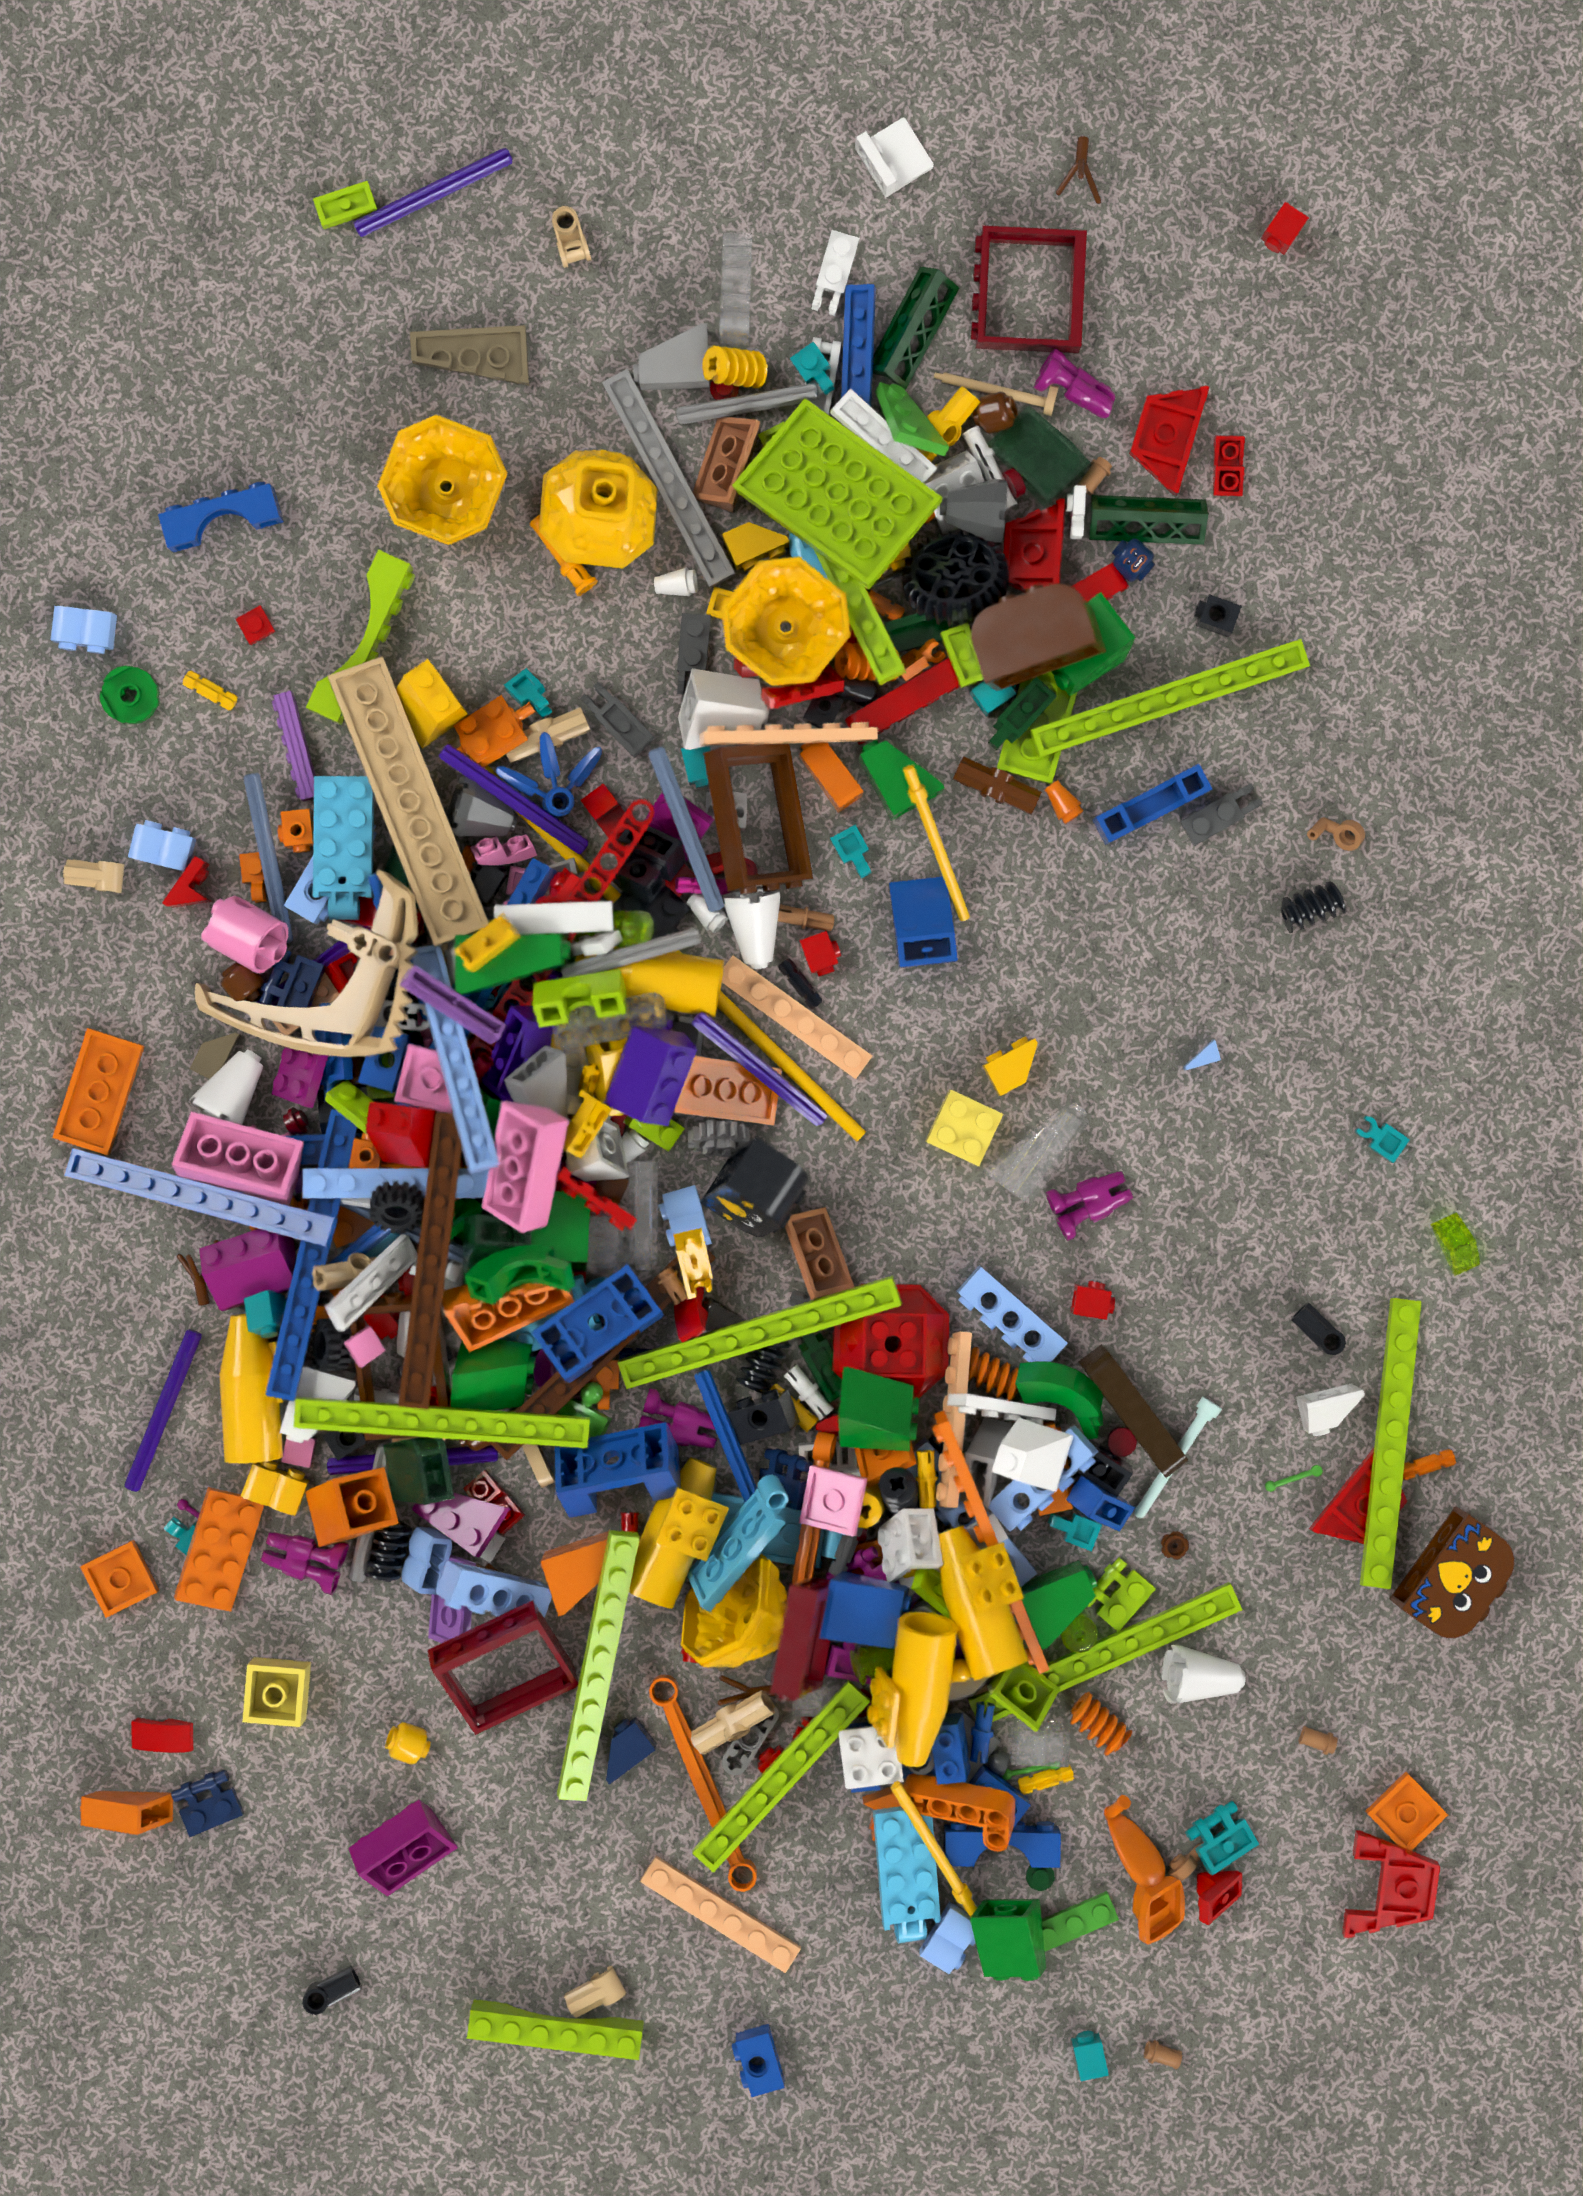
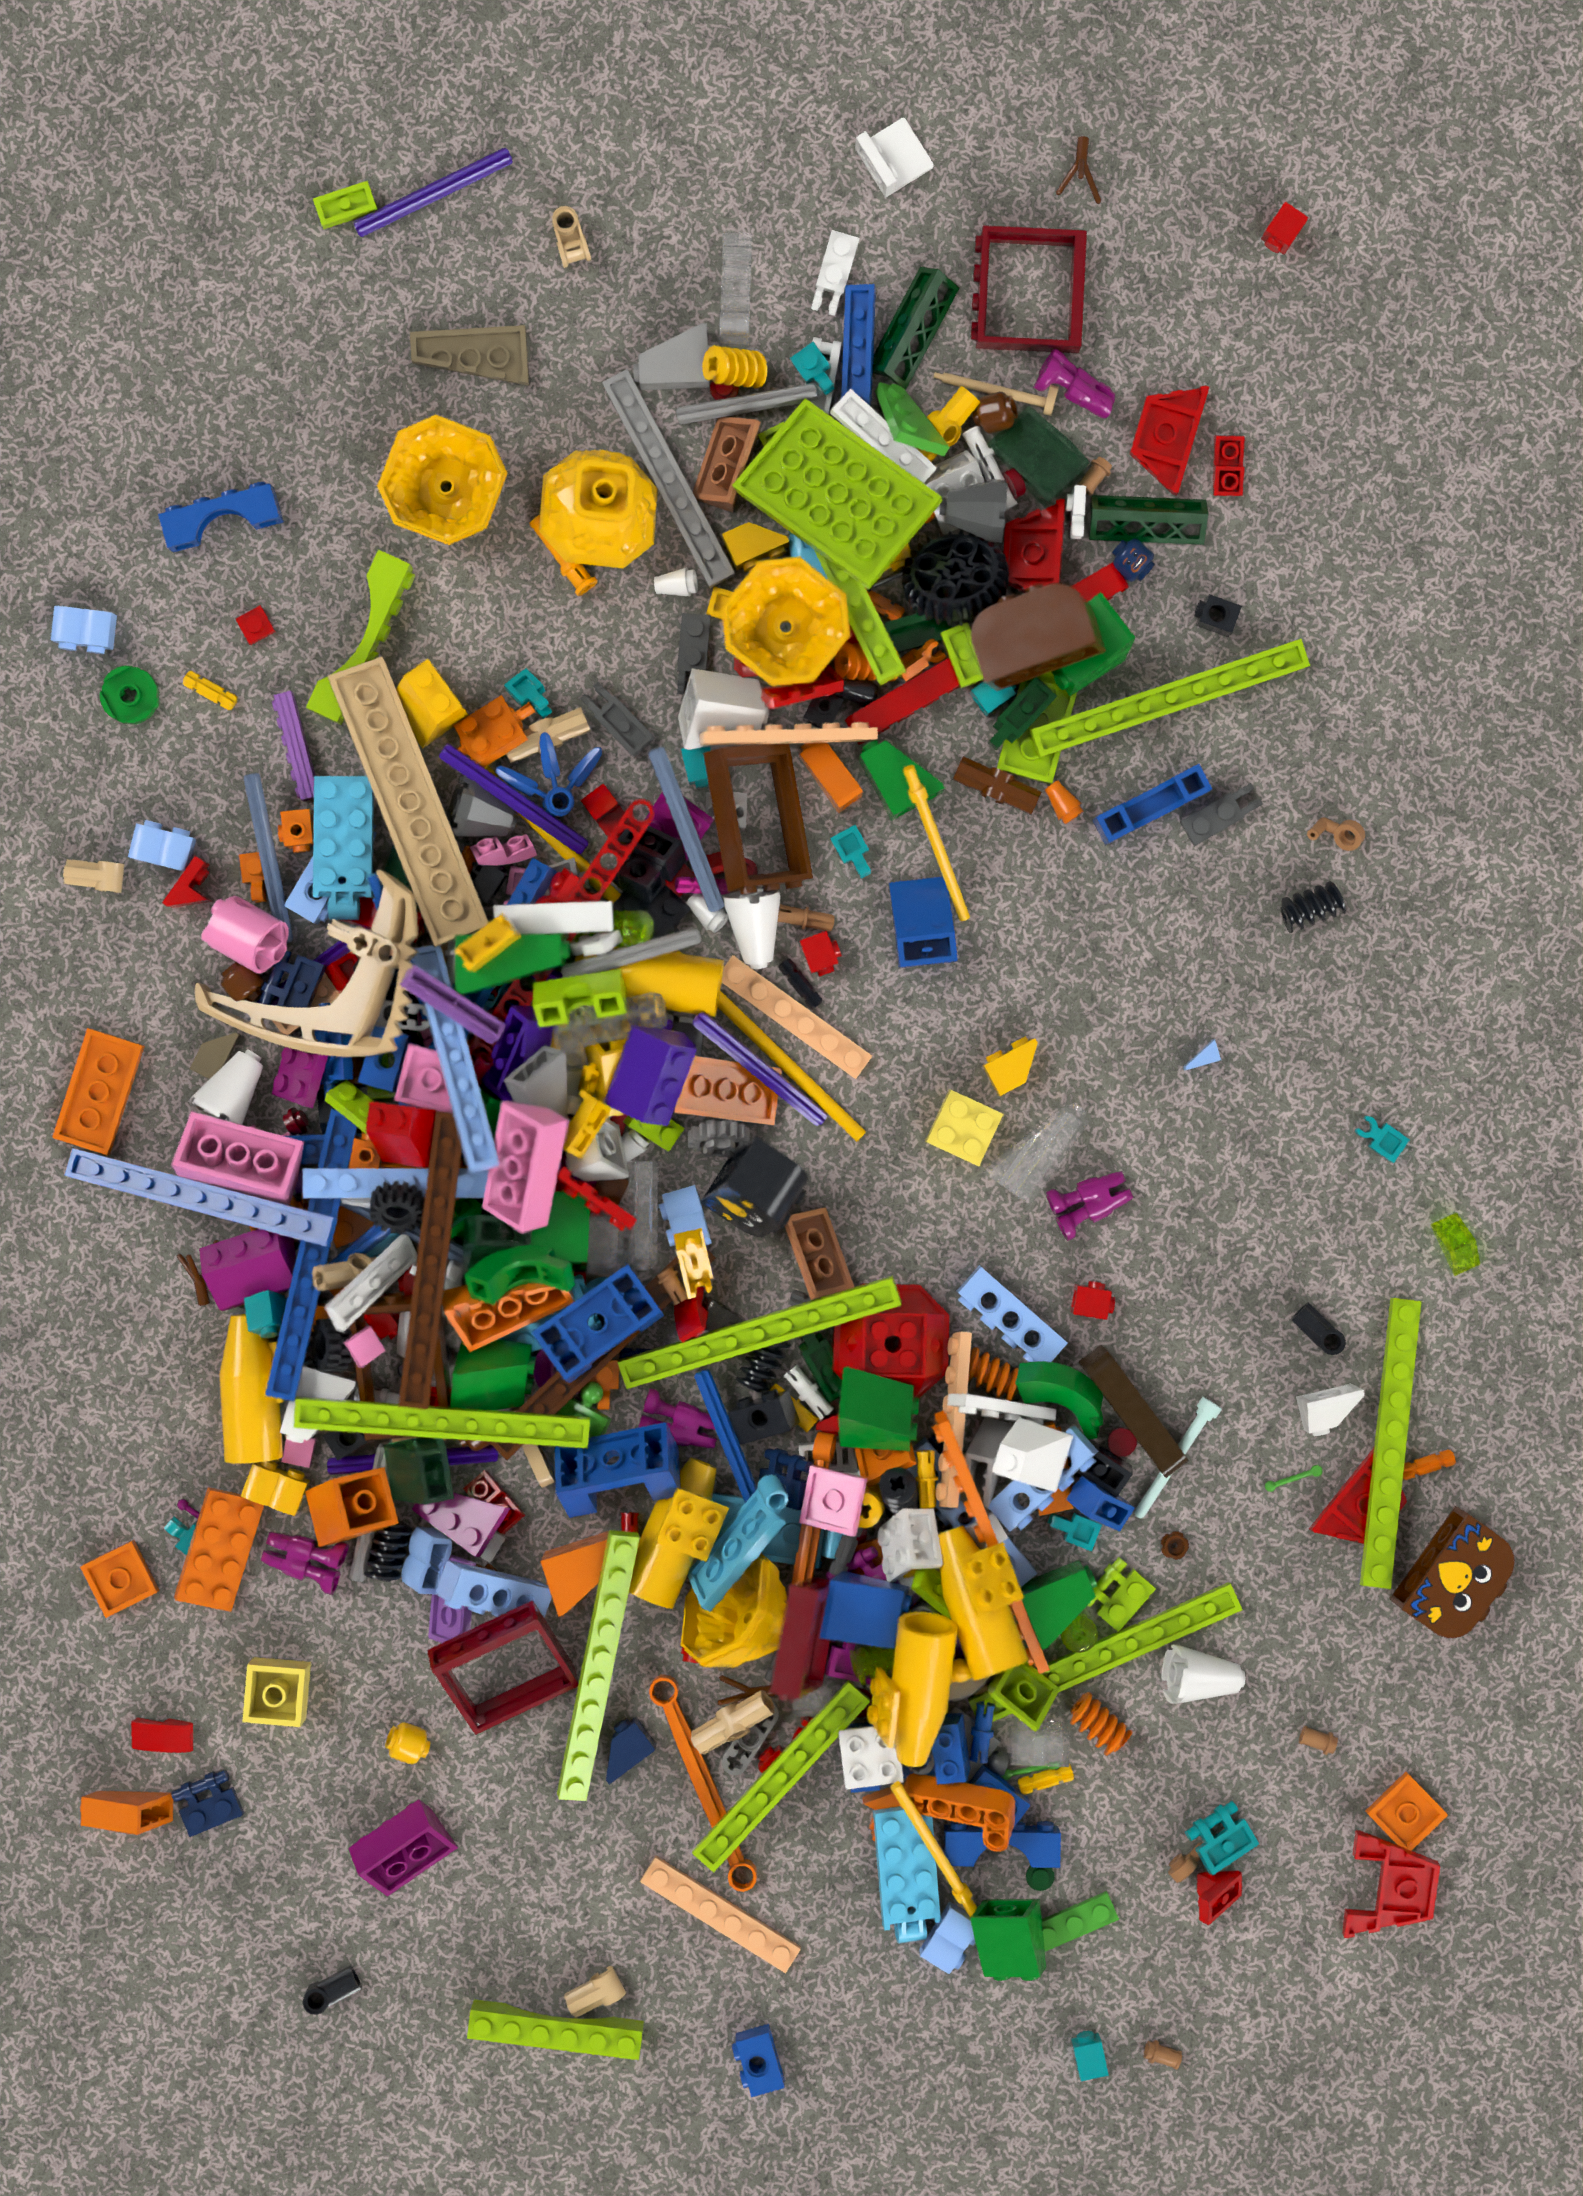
dark purple axle [124,1329,202,1492] -> none
orange piece [1104,1795,1185,1944] -> none

